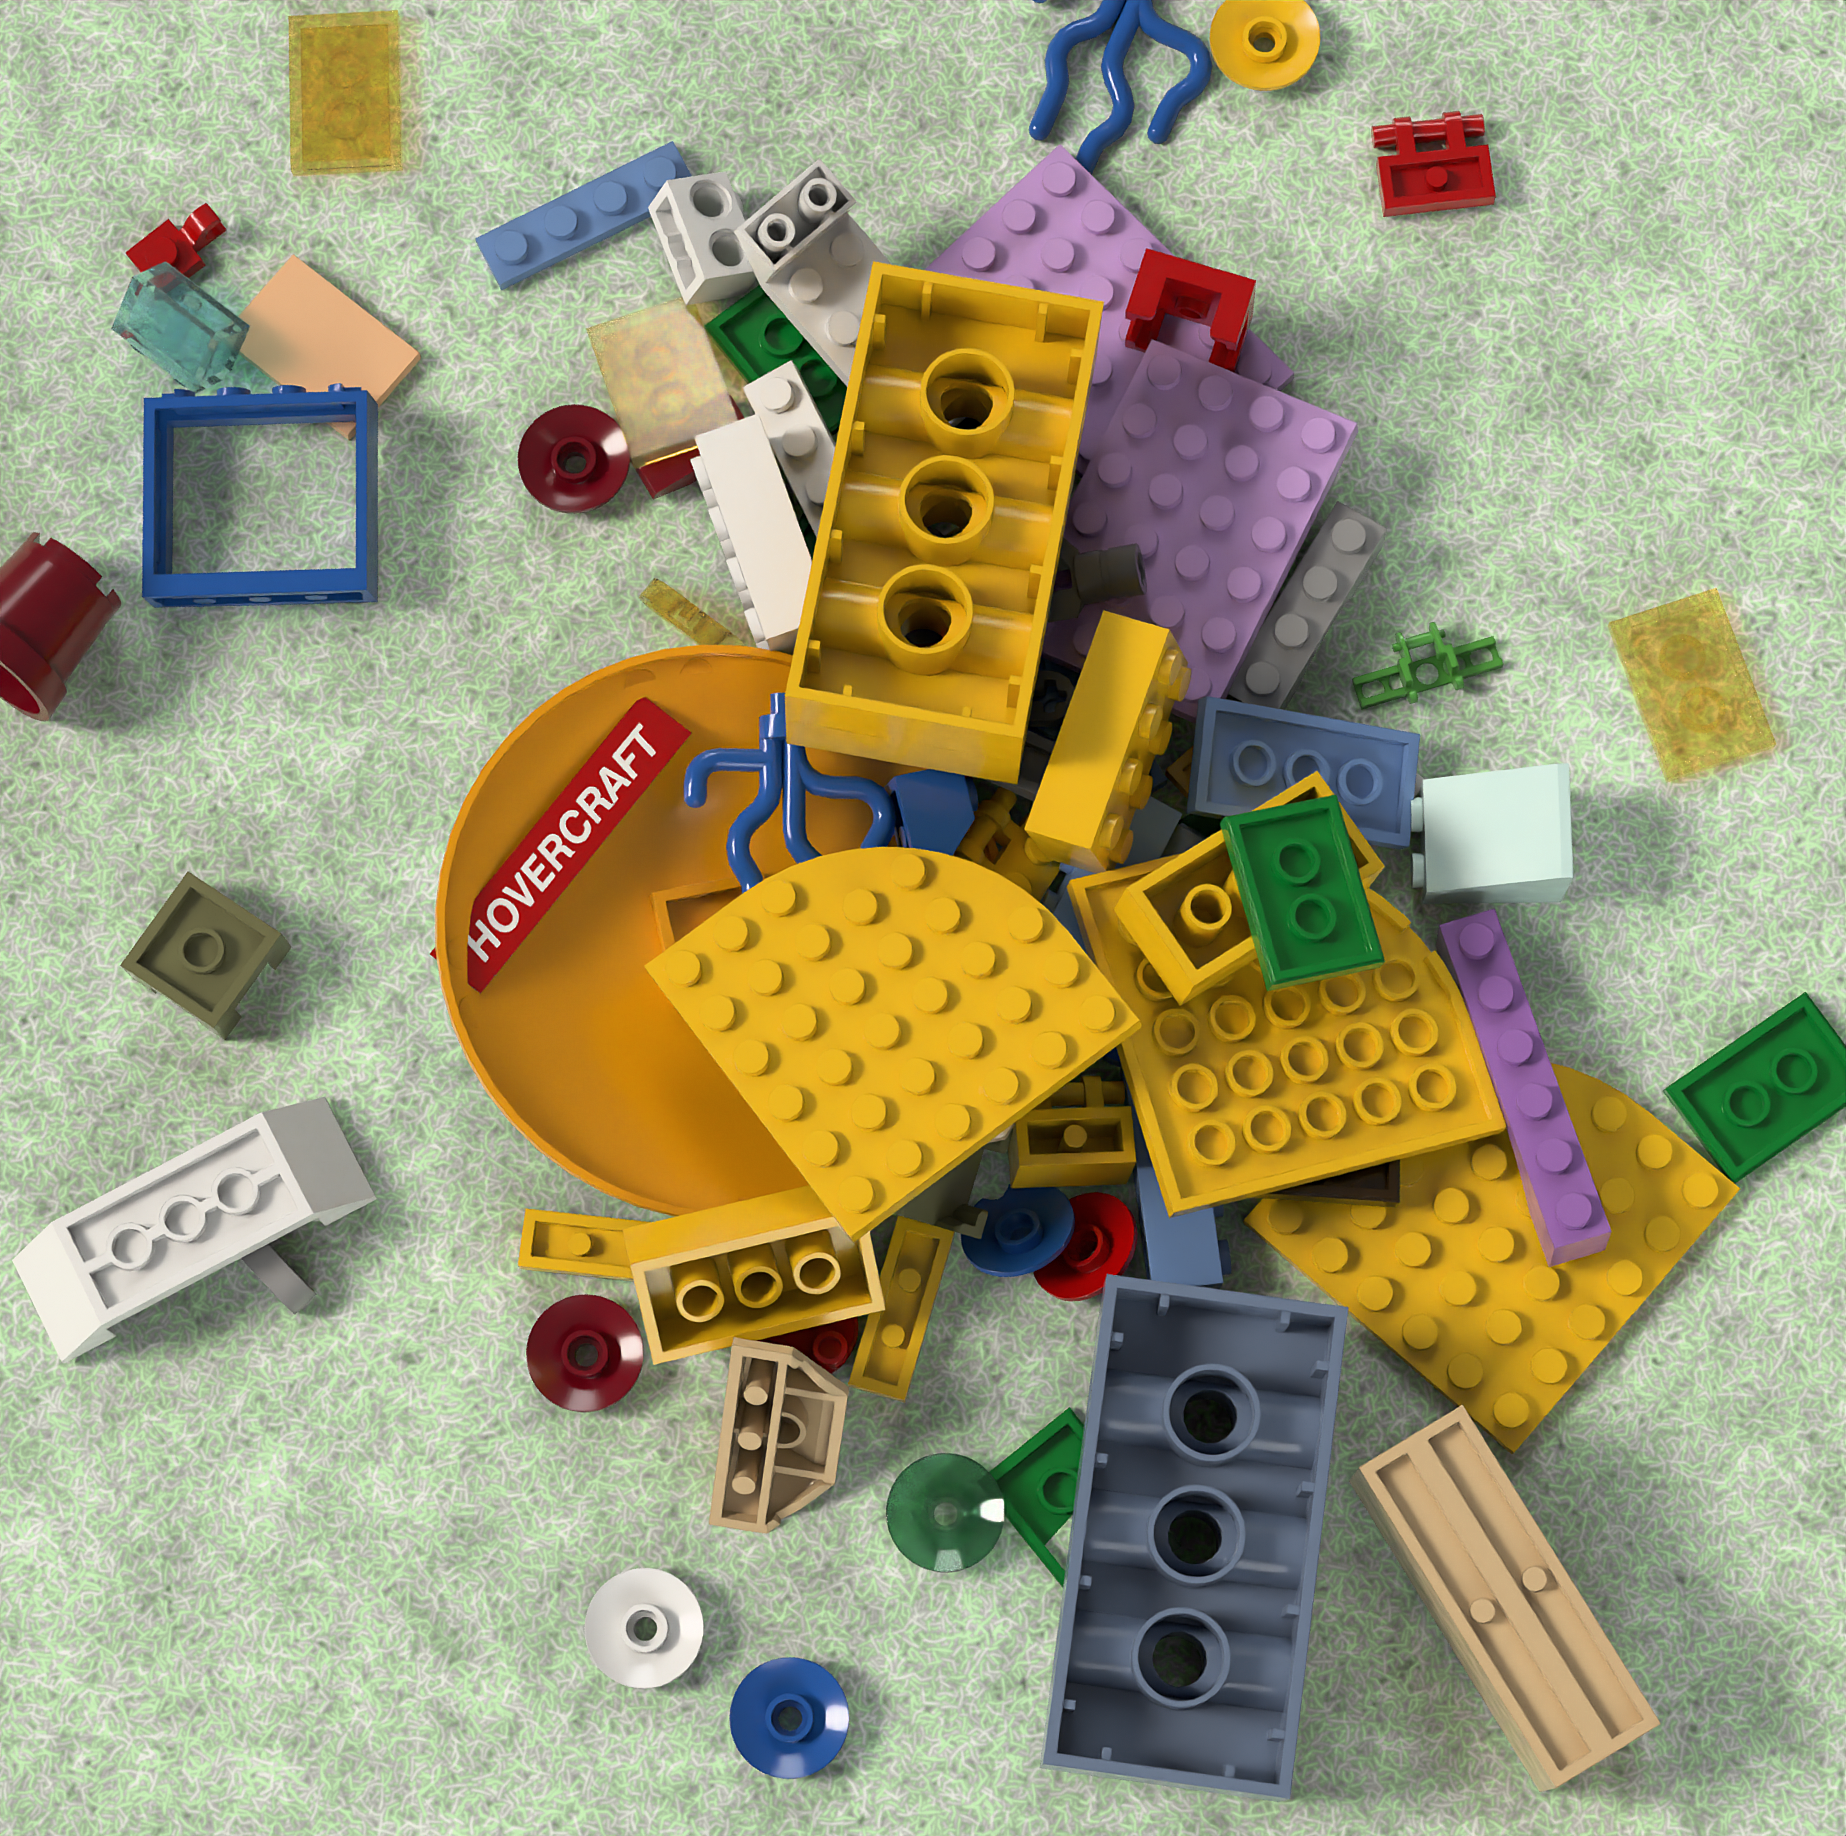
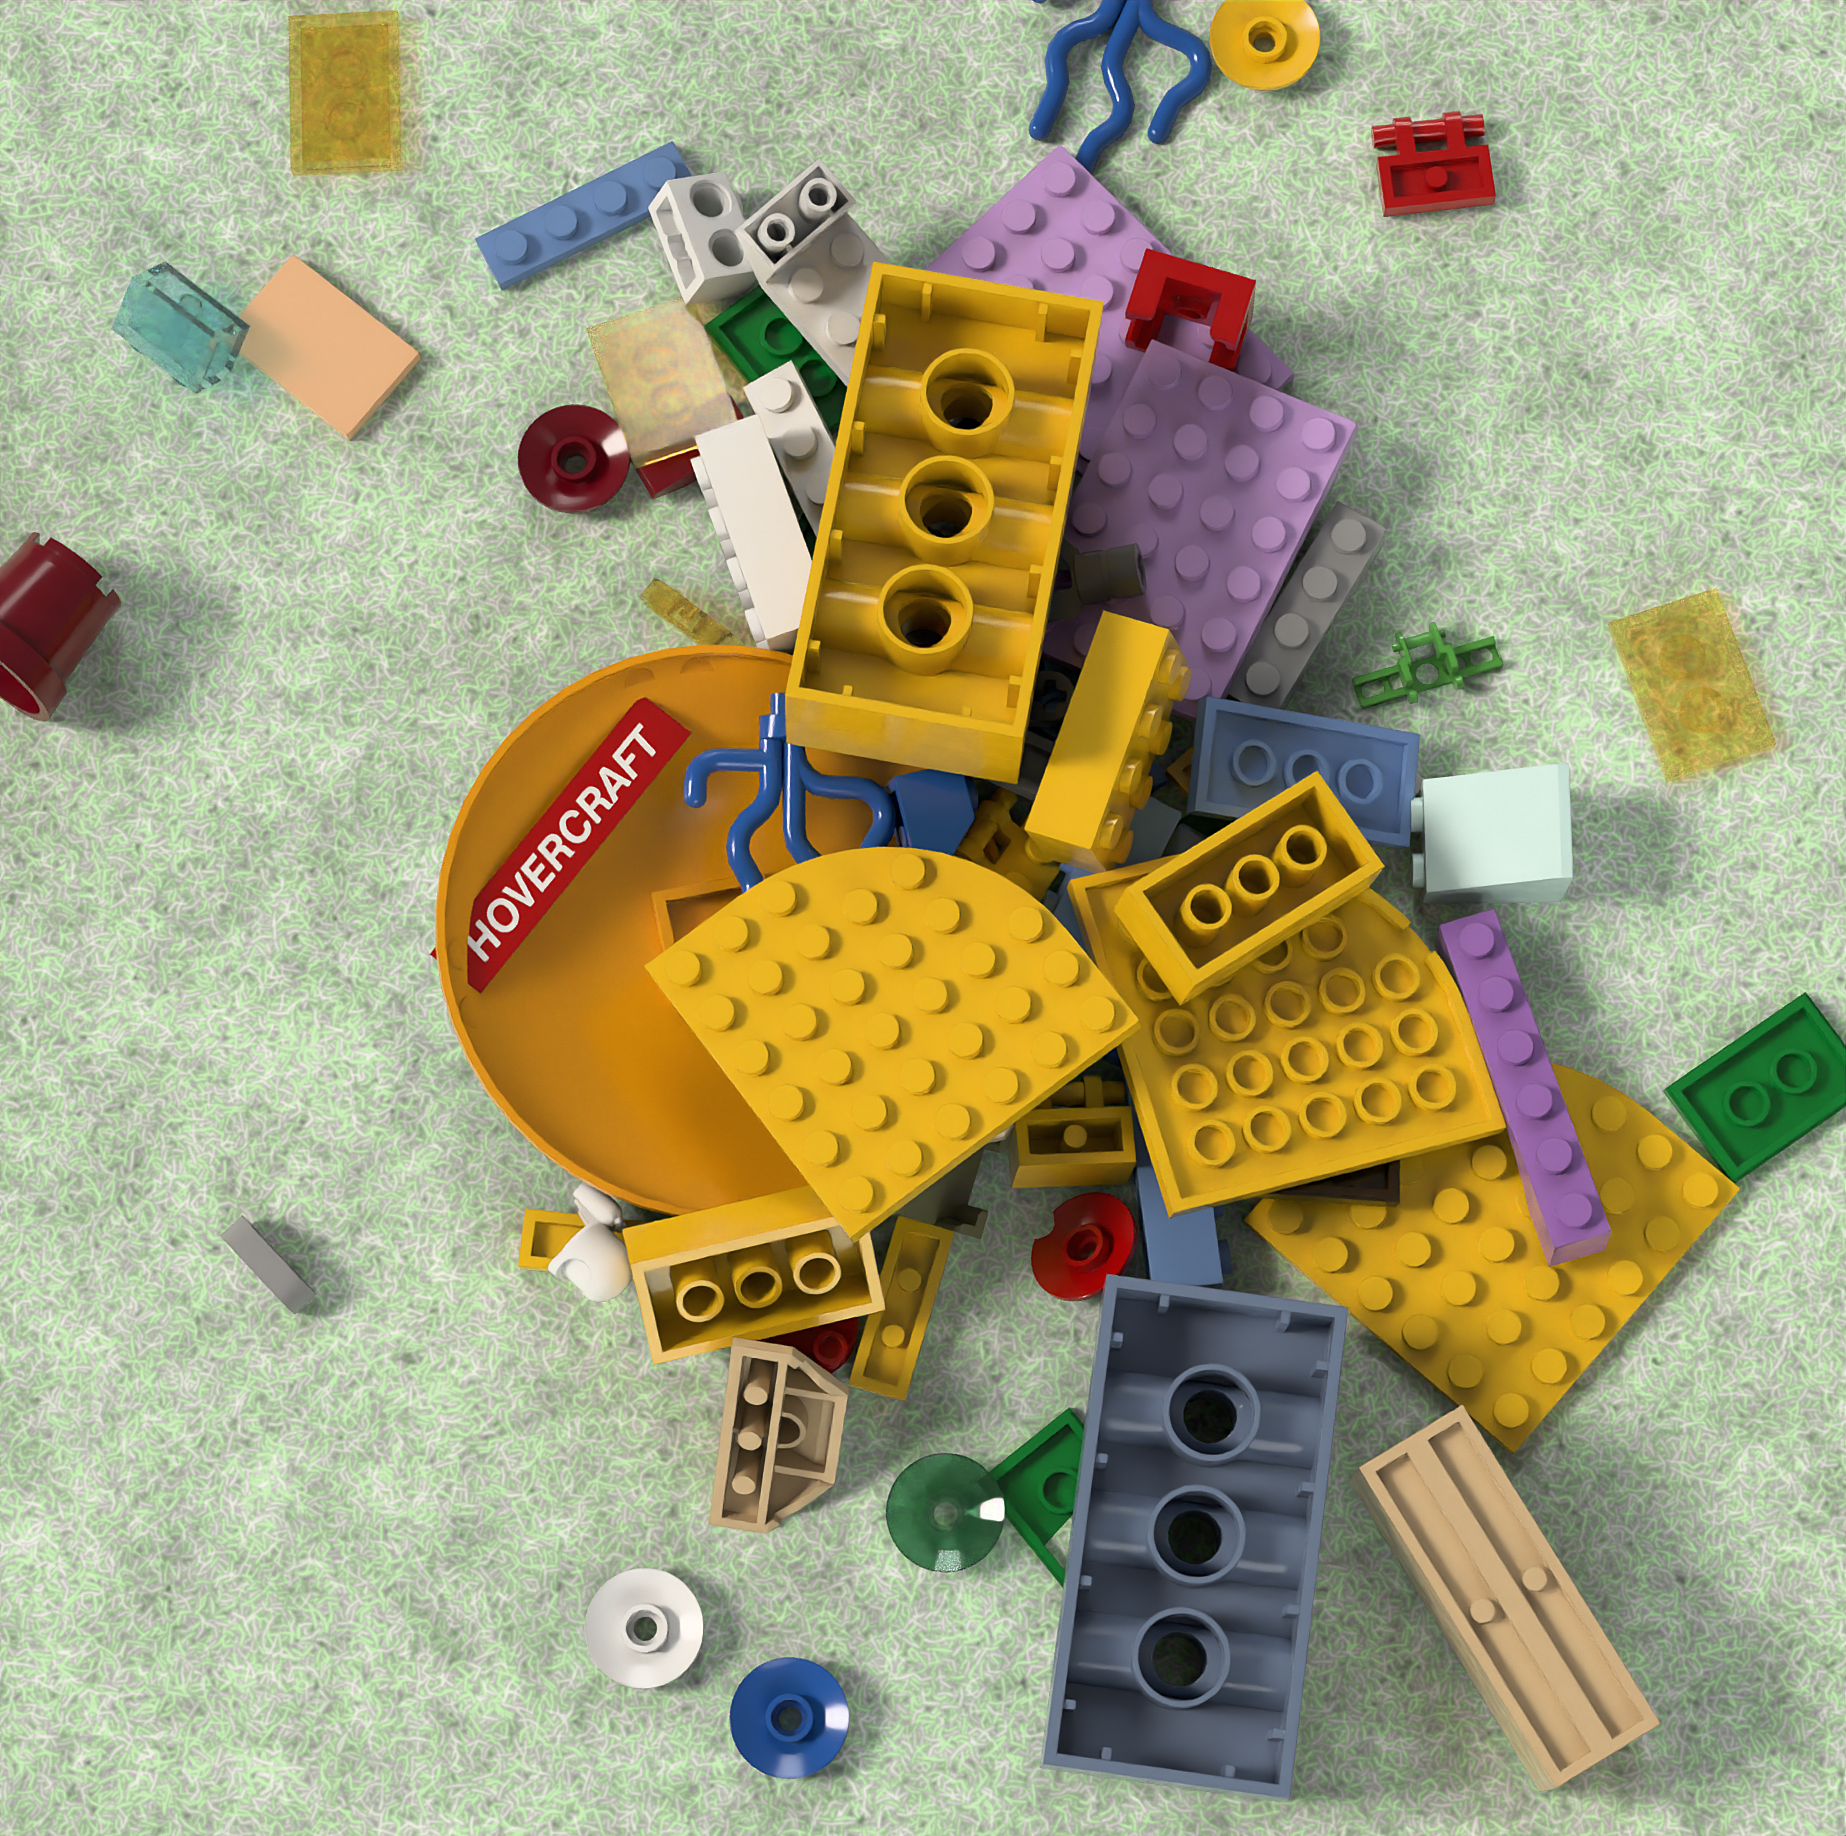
white slope [12,1097,377,1364] -> none
olive panel [120,871,292,1040] -> none
red plate [125,203,227,298] -> none
blue window [142,383,378,608] -> none
dark red dish [526,1294,644,1413] -> none
blue dish [961,1184,1075,1277] -> none
green tile [1220,794,1385,991] -> none
none -> white piece [548,1182,633,1303]

